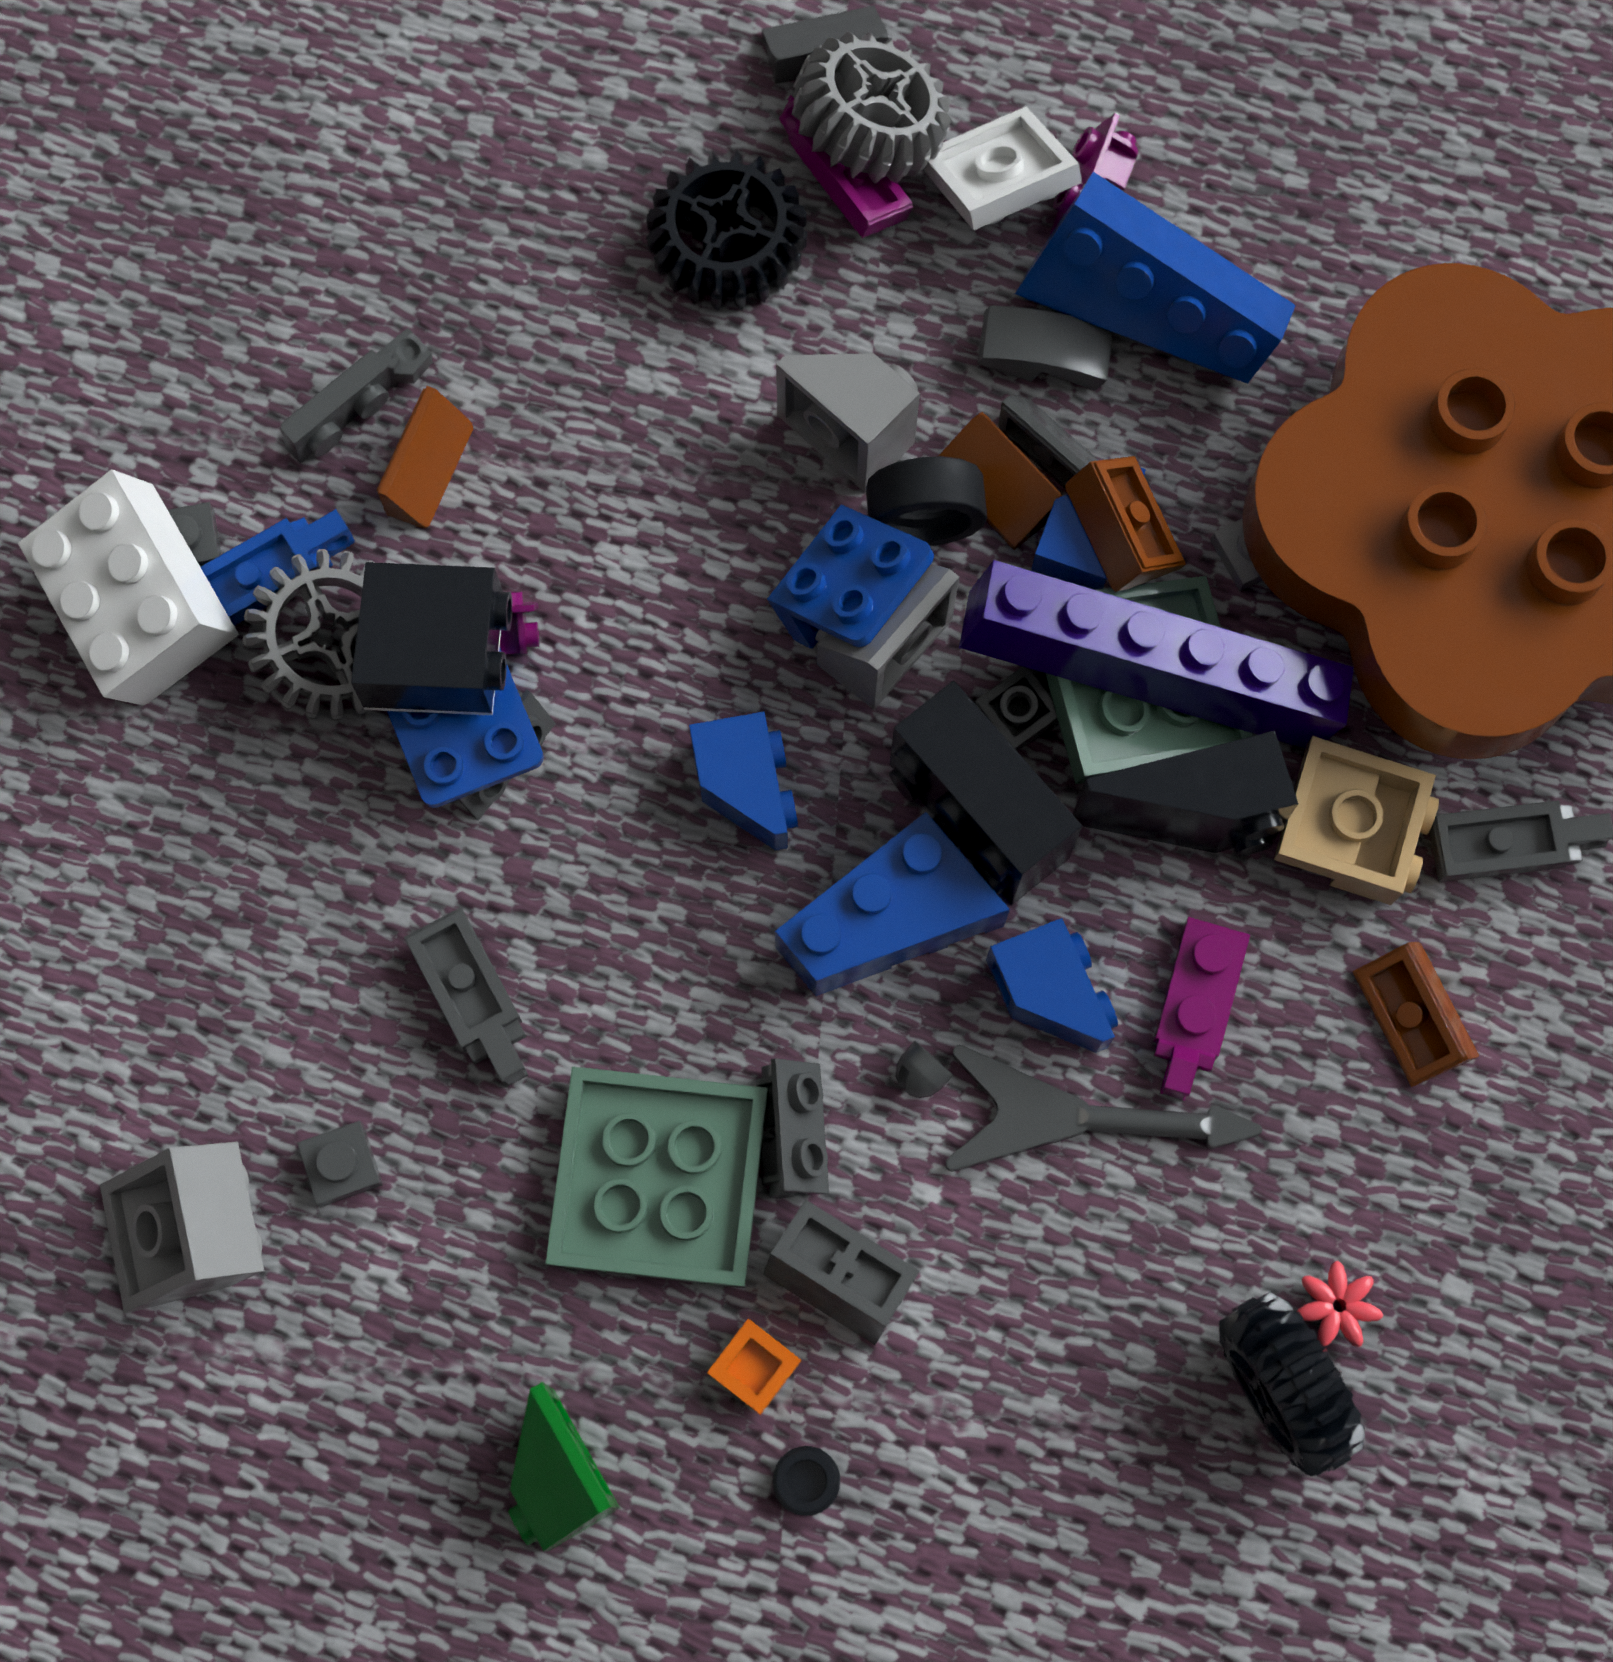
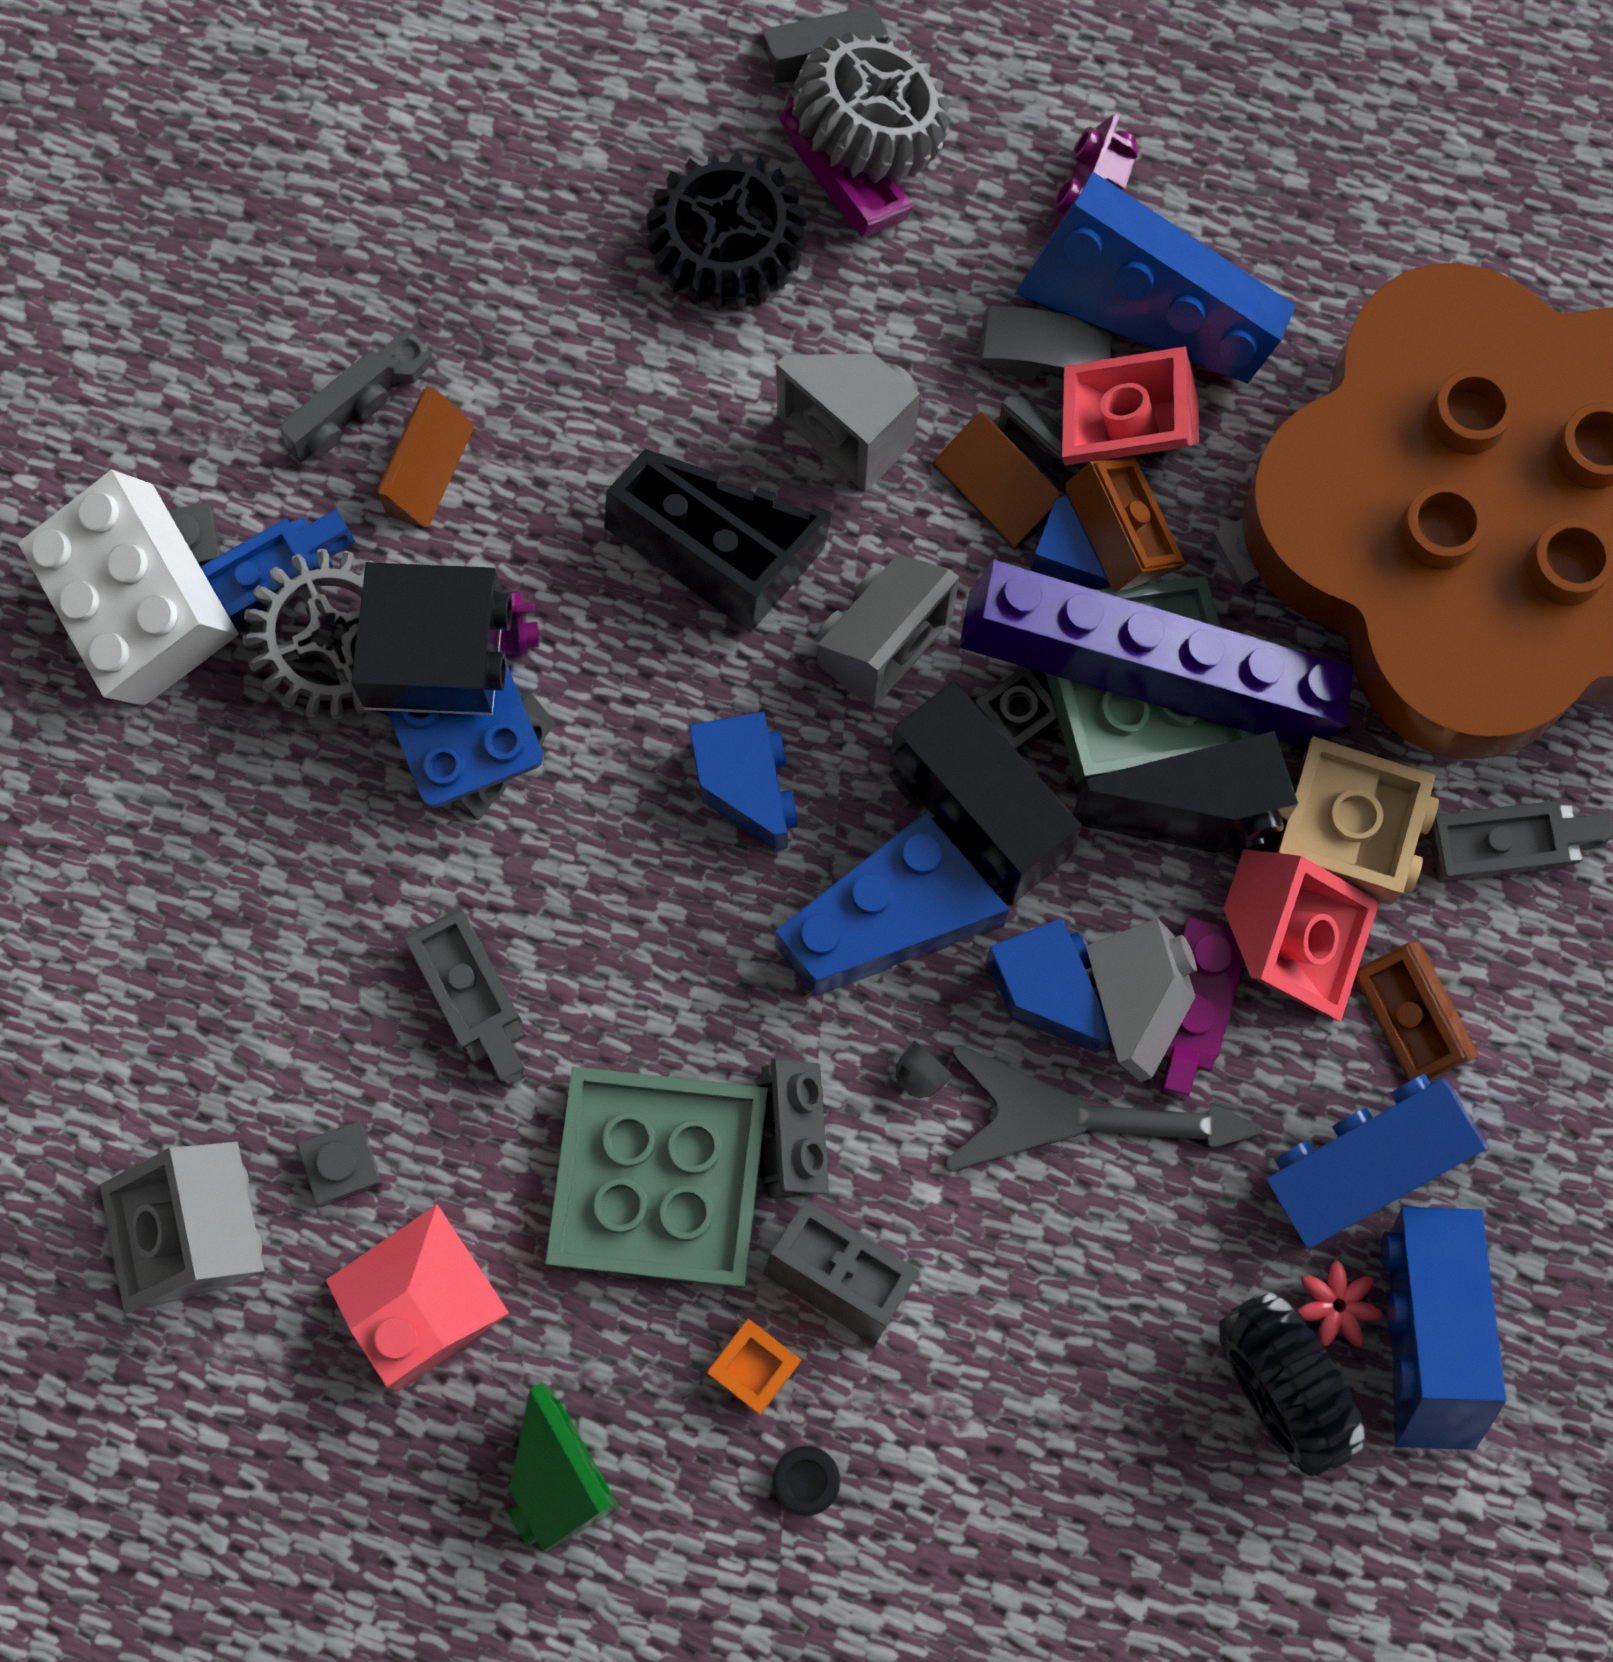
blue bracket [767,504,934,649] -> none
black tyre [866,456,987,546] -> none
white plate [924,106,1082,230] -> none
none -> coral slope [326,1204,510,1392]
none -> black wedge [604,449,832,633]
none -> coral slope [1062,346,1199,465]
none -> light grey slope [1086,918,1197,1082]
none -> coral slope [1223,849,1380,1021]
none -> blue wedge [1266,1074,1489,1249]
none -> blue wedge [1381,1207,1507,1450]

